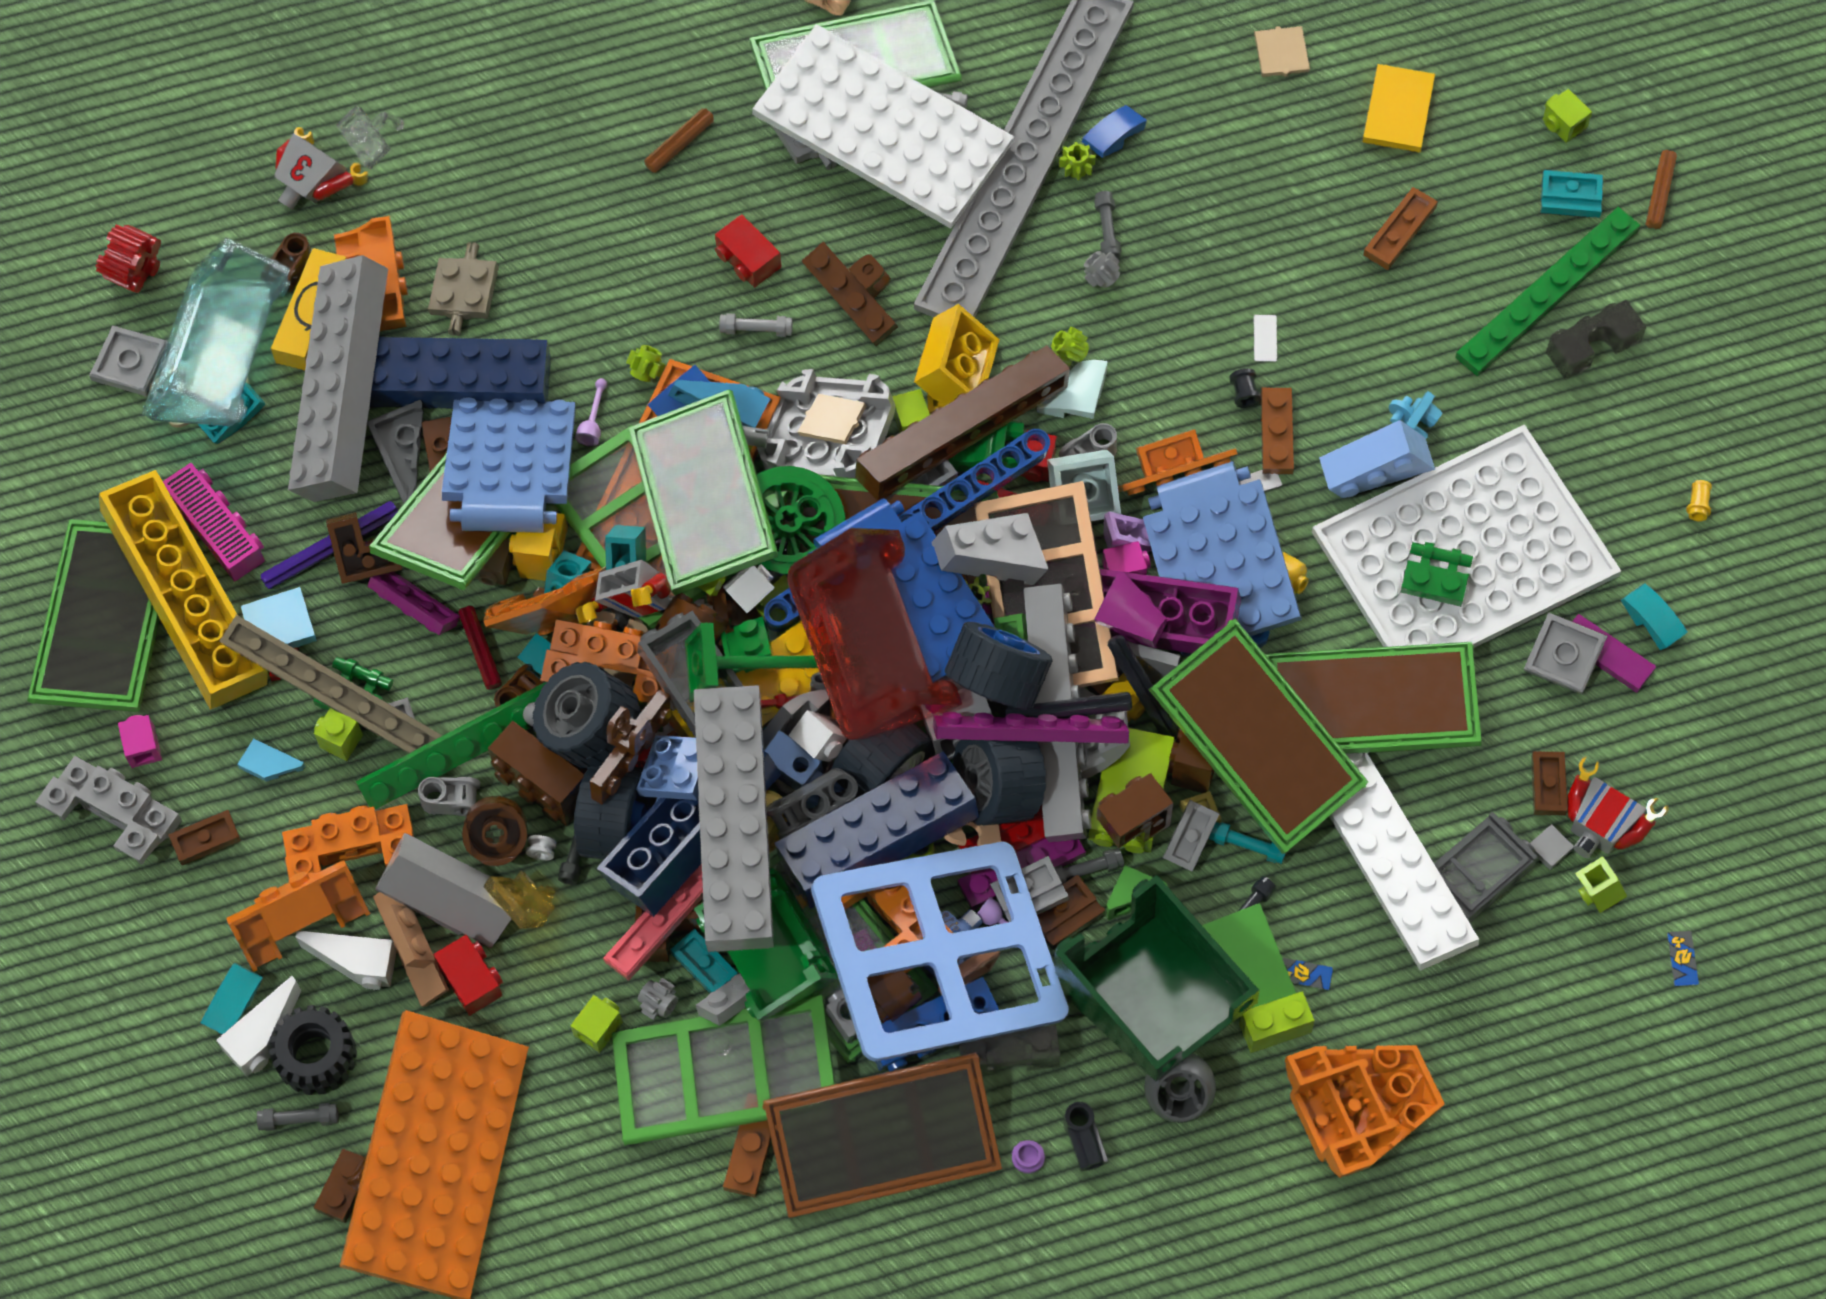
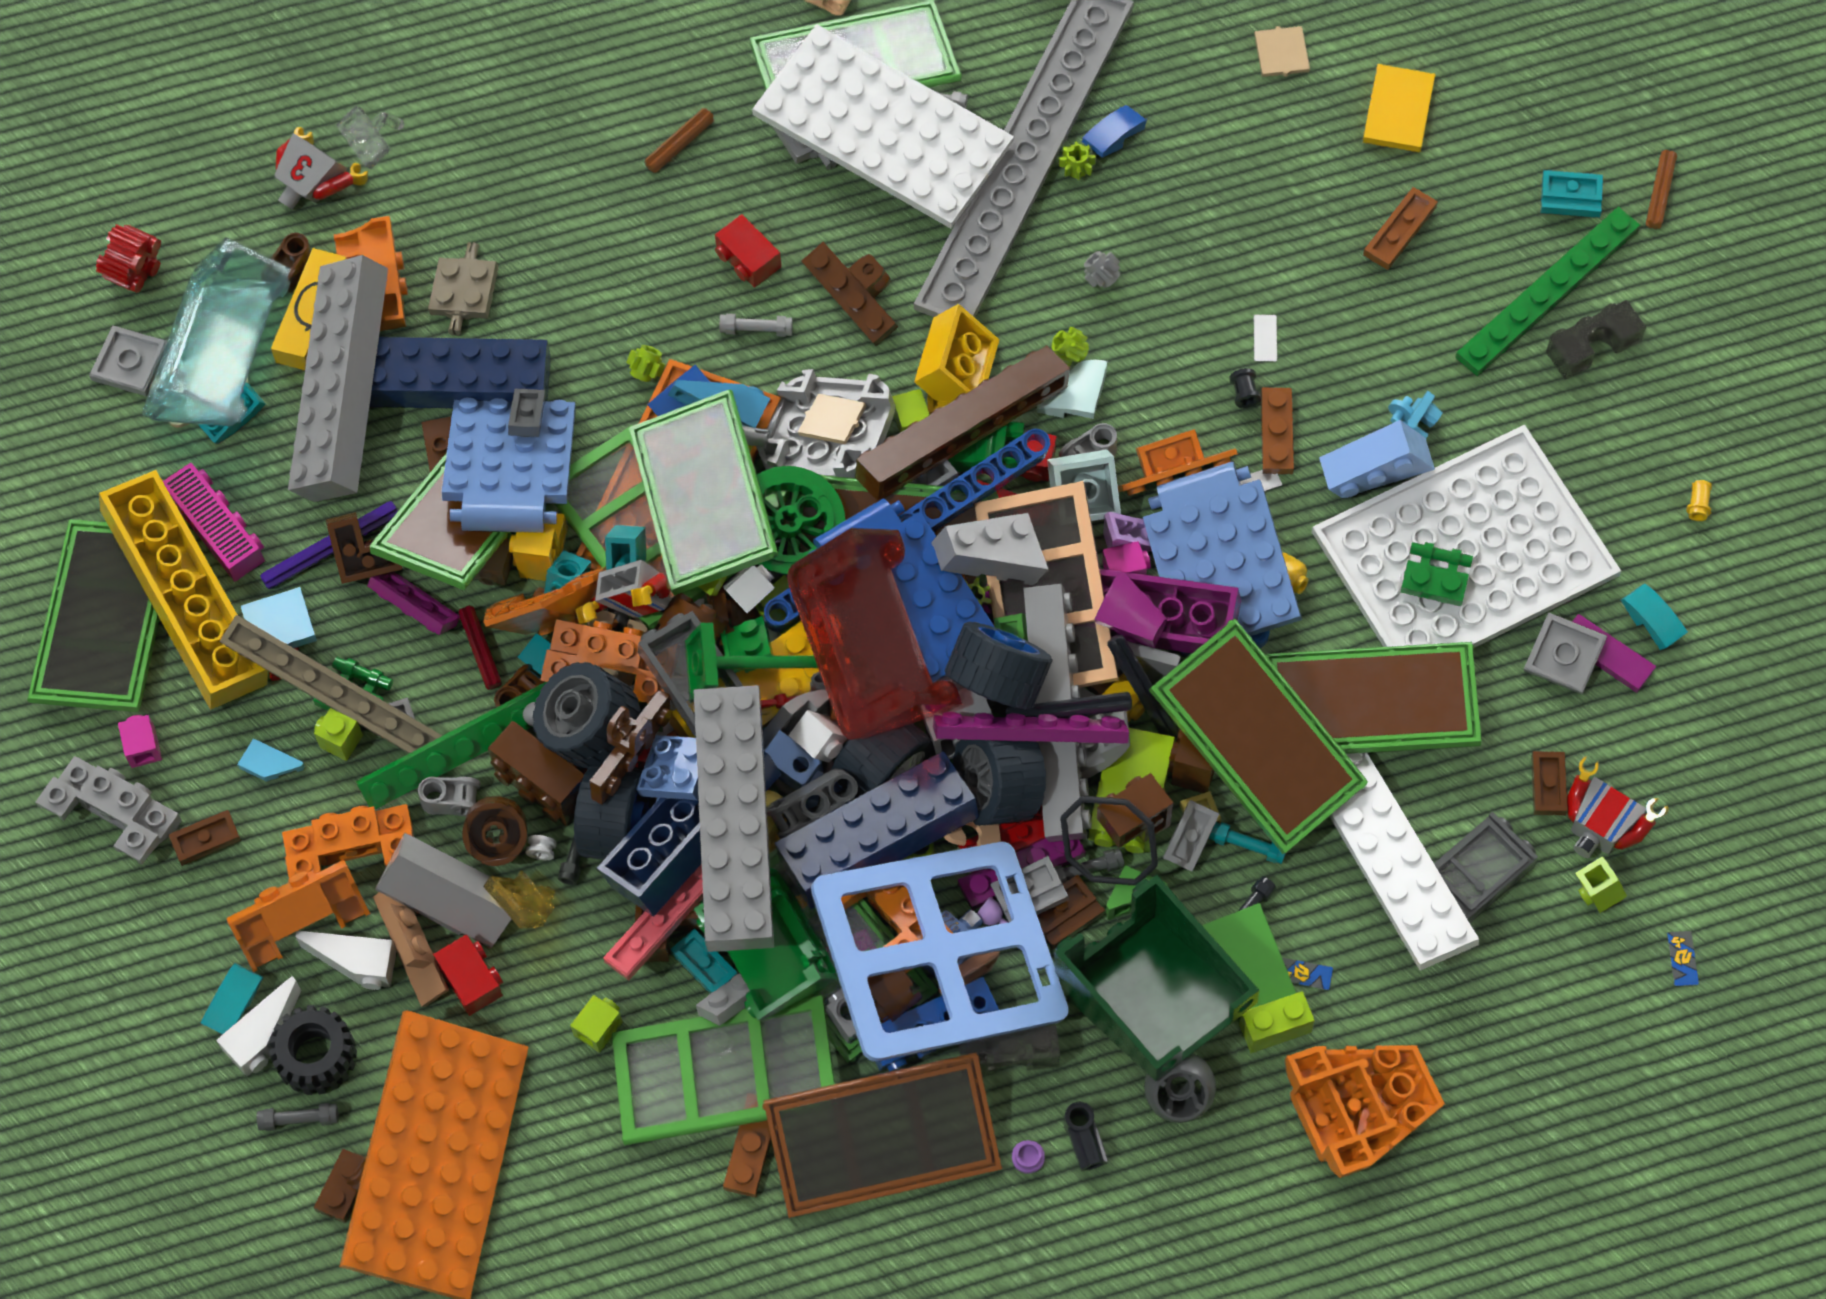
dark grey wing [367,400,424,505] -> none
lavender hinge [575,378,607,446] -> none
light grey gear [638,978,678,1020] -> none
dark grey bar [1094,191,1121,259] -> none
light grey tile [1530,824,1574,870] -> none
lime brick [1543,89,1592,143] -> none
none -> dark grey plate [508,389,545,437]
none -> black piece [1060,796,1158,886]

